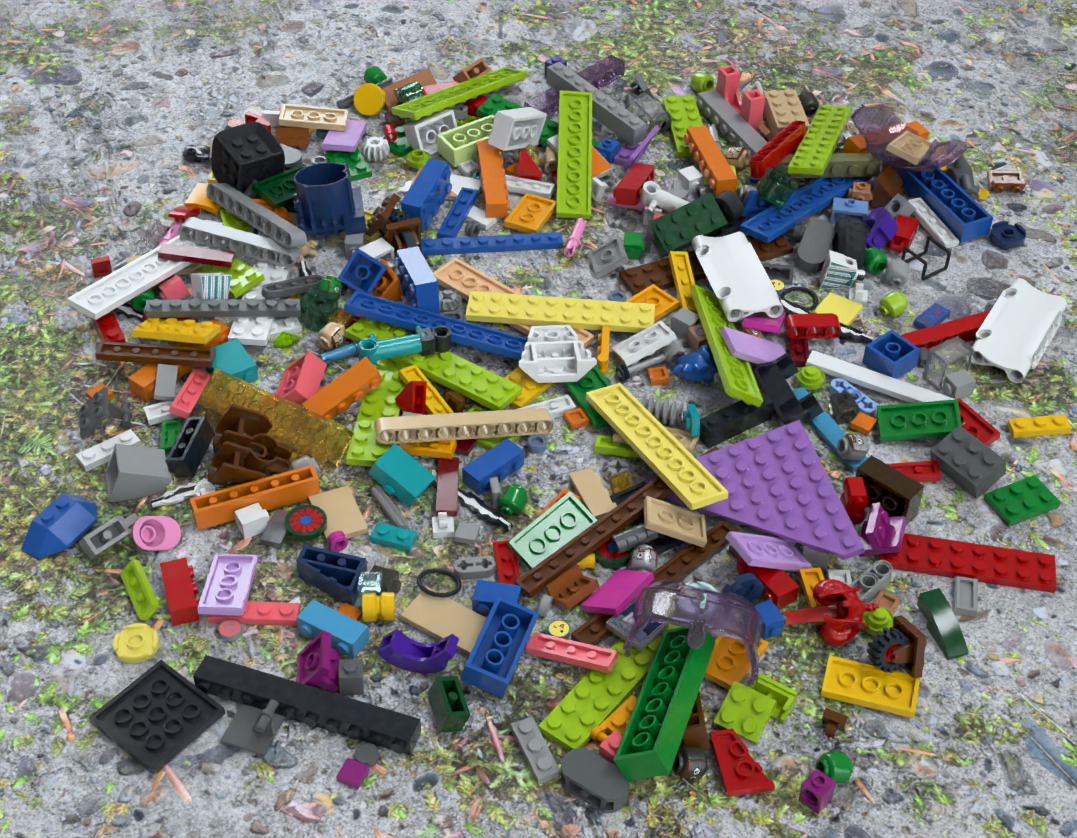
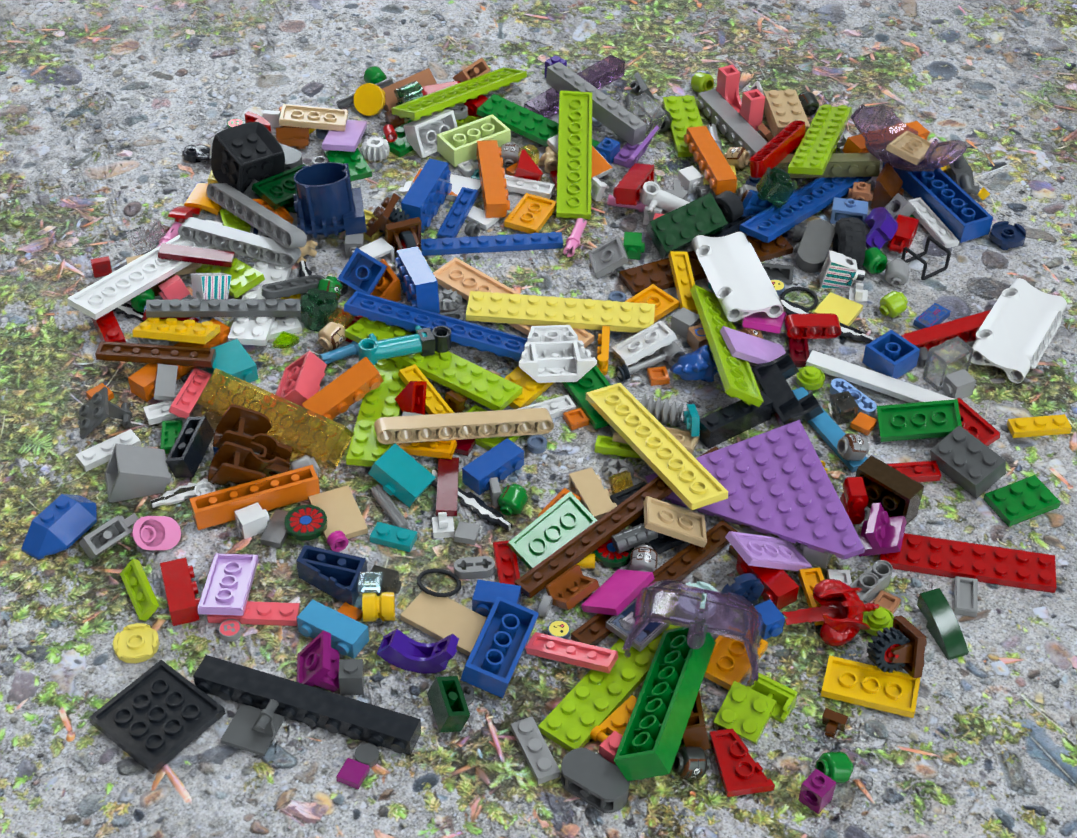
lime plate [406,149,431,170] -> none
white brick [488,107,547,151] -> none
bracket [987,170,1026,193] -> none

